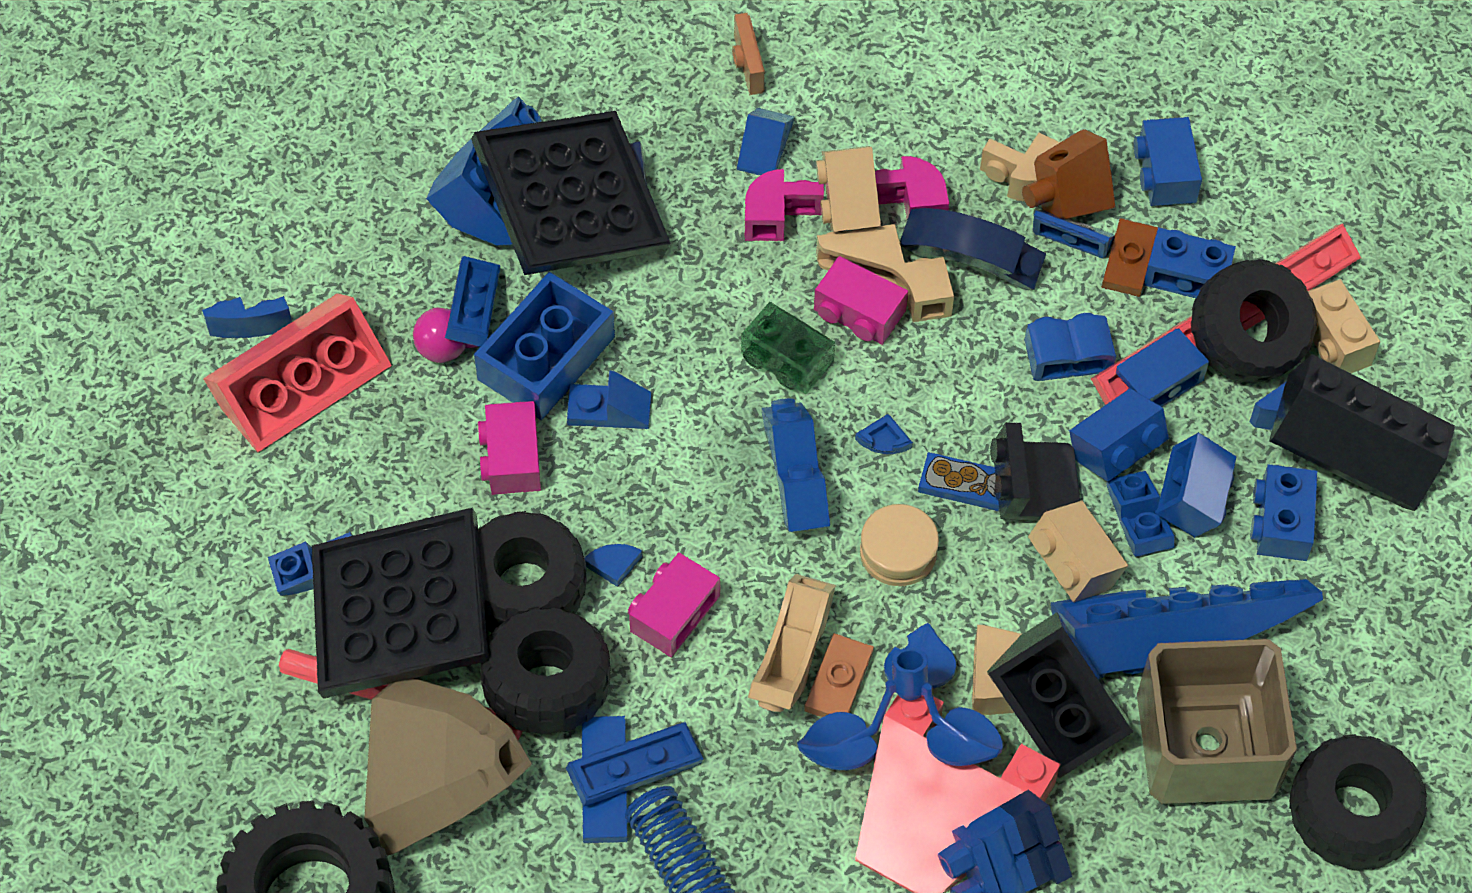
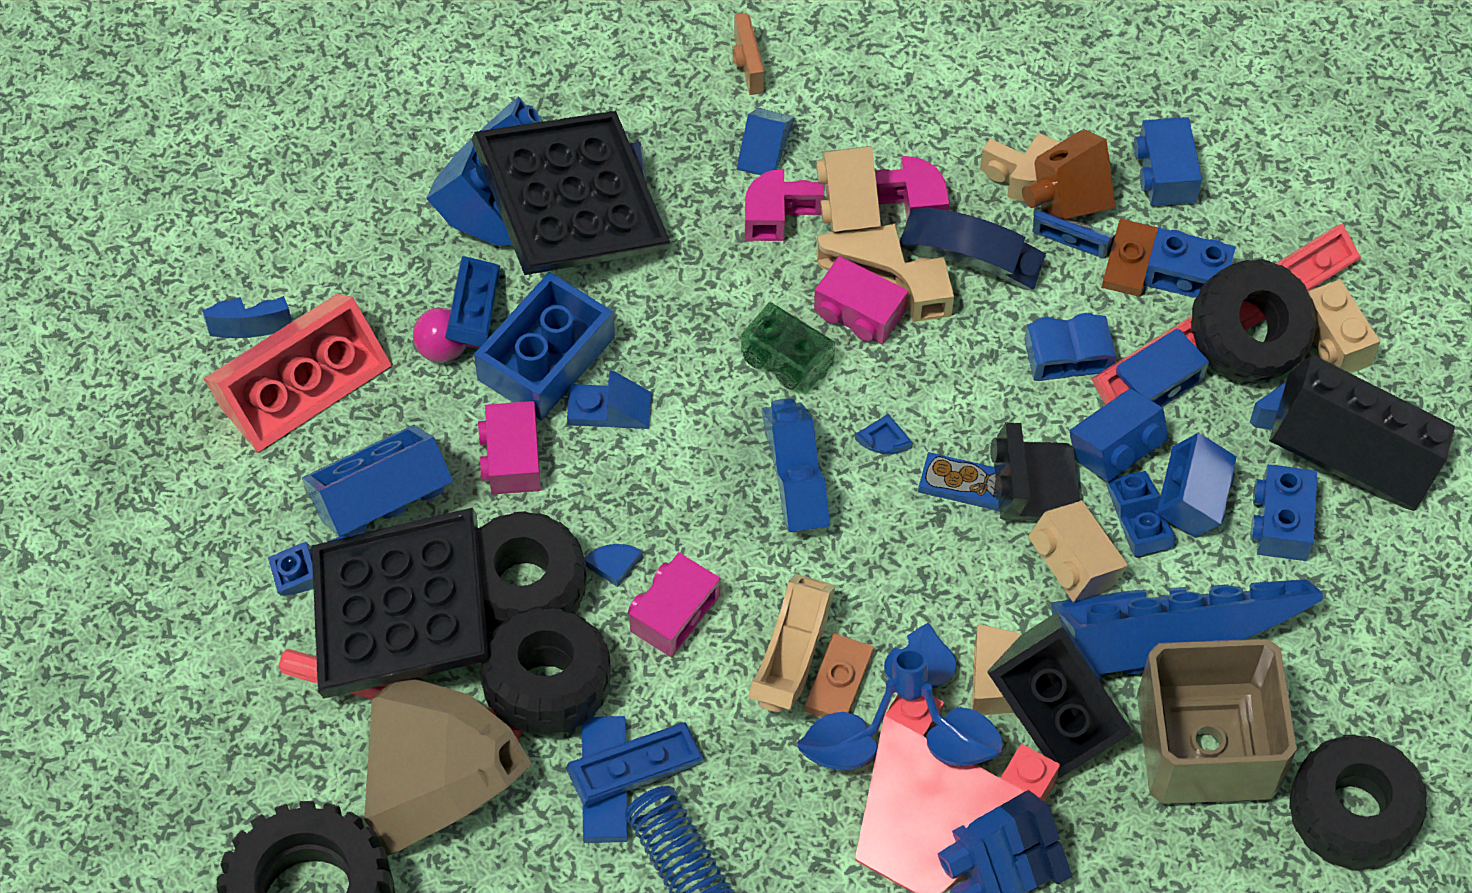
tan head [860,504,939,586] -> none
none -> blue brick [301,424,453,537]

